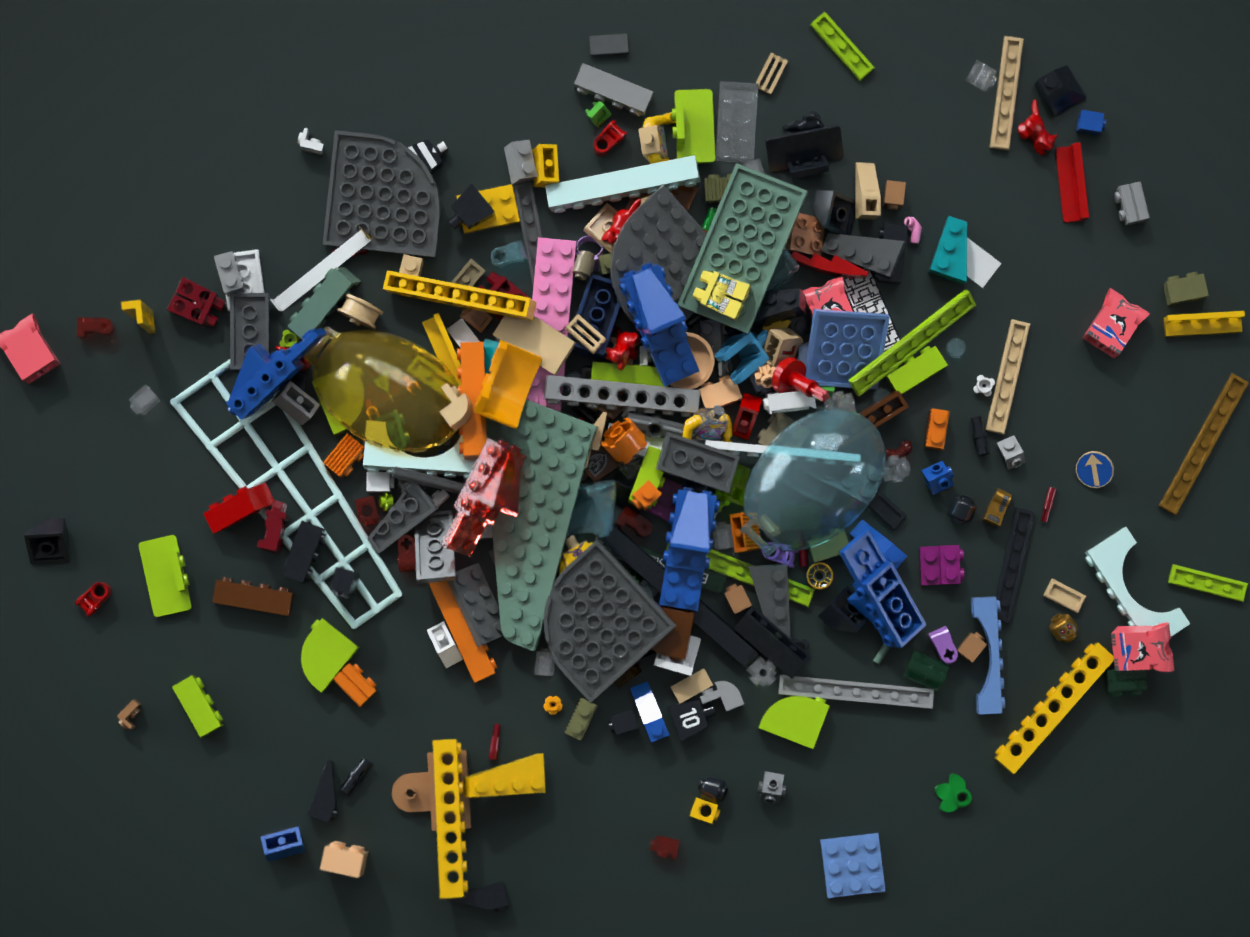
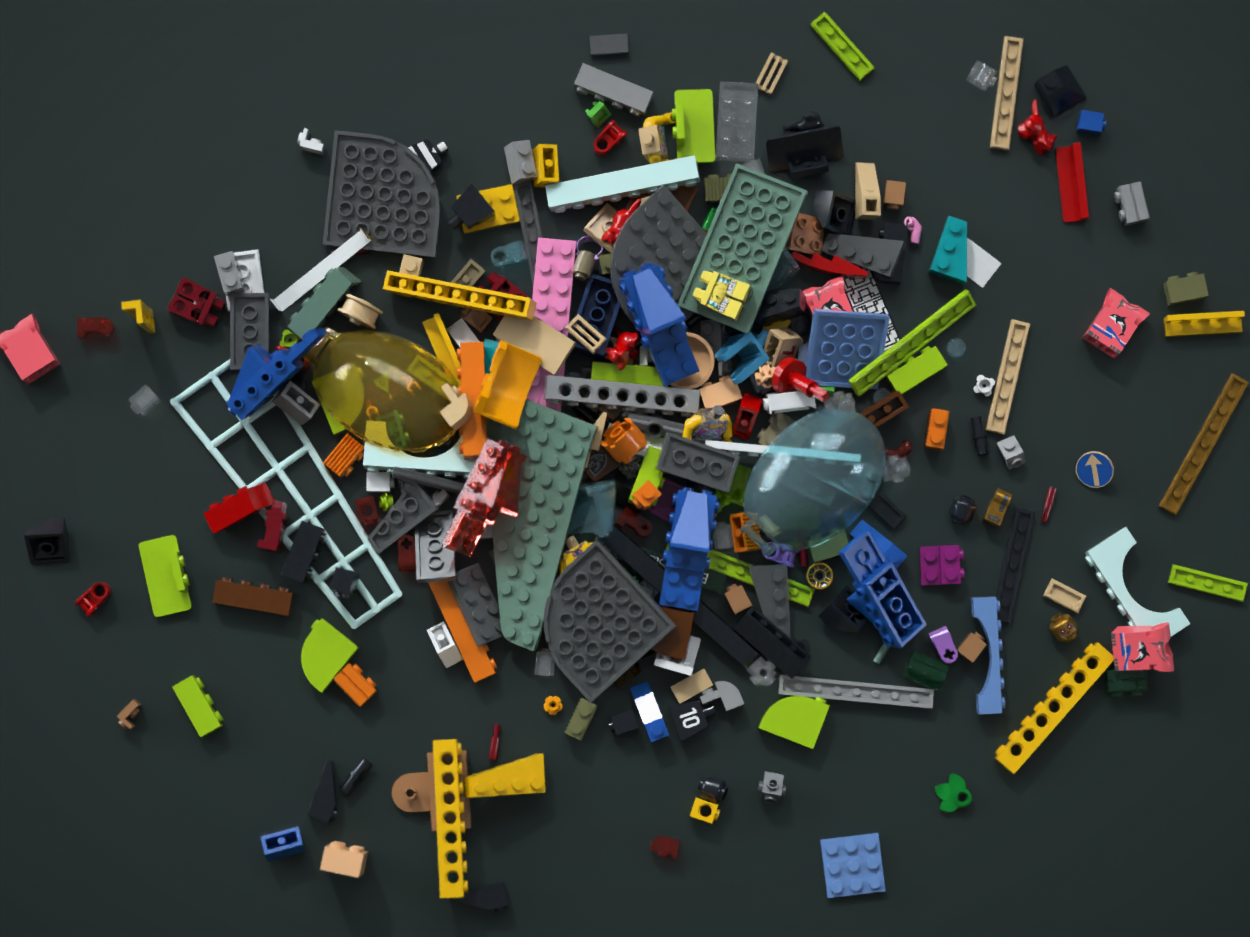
blue brick [922,461,954,495] -> none

